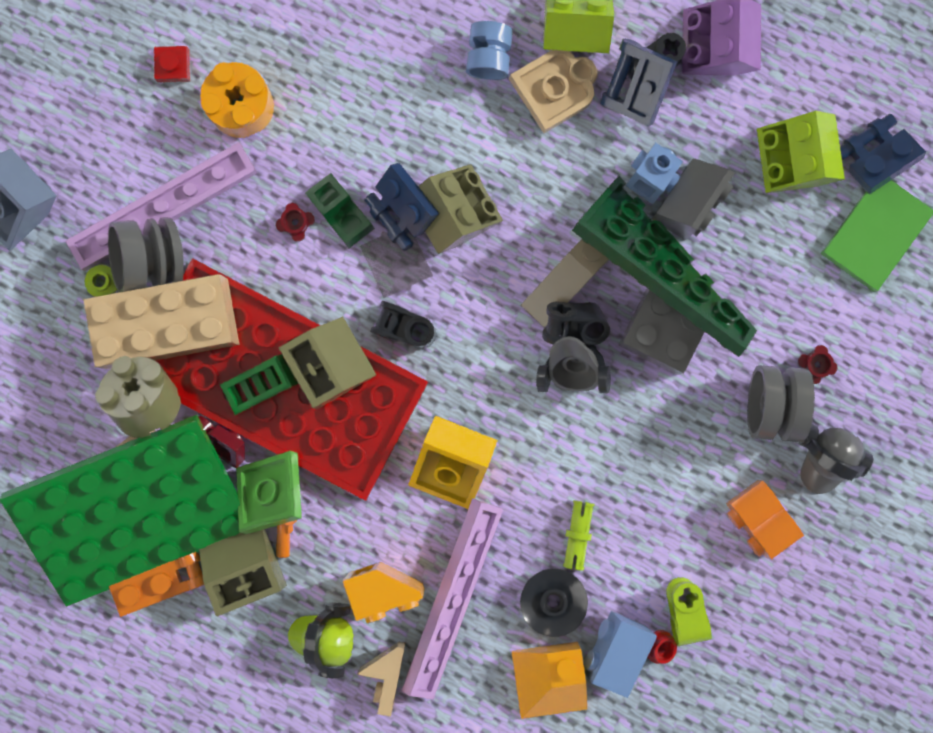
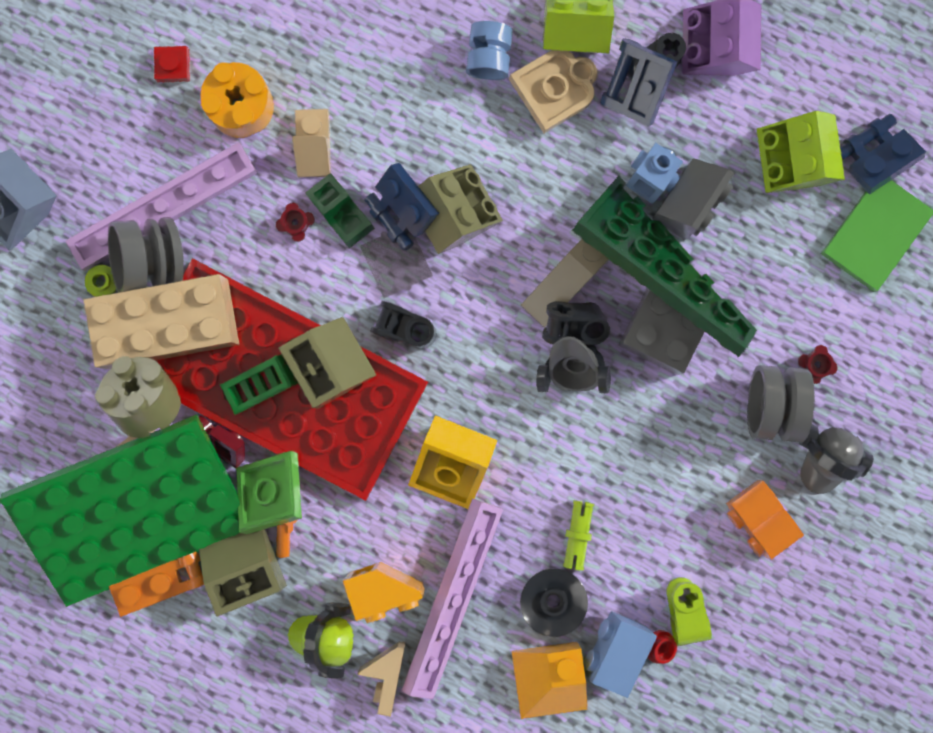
none -> tan slope [292,109,331,177]

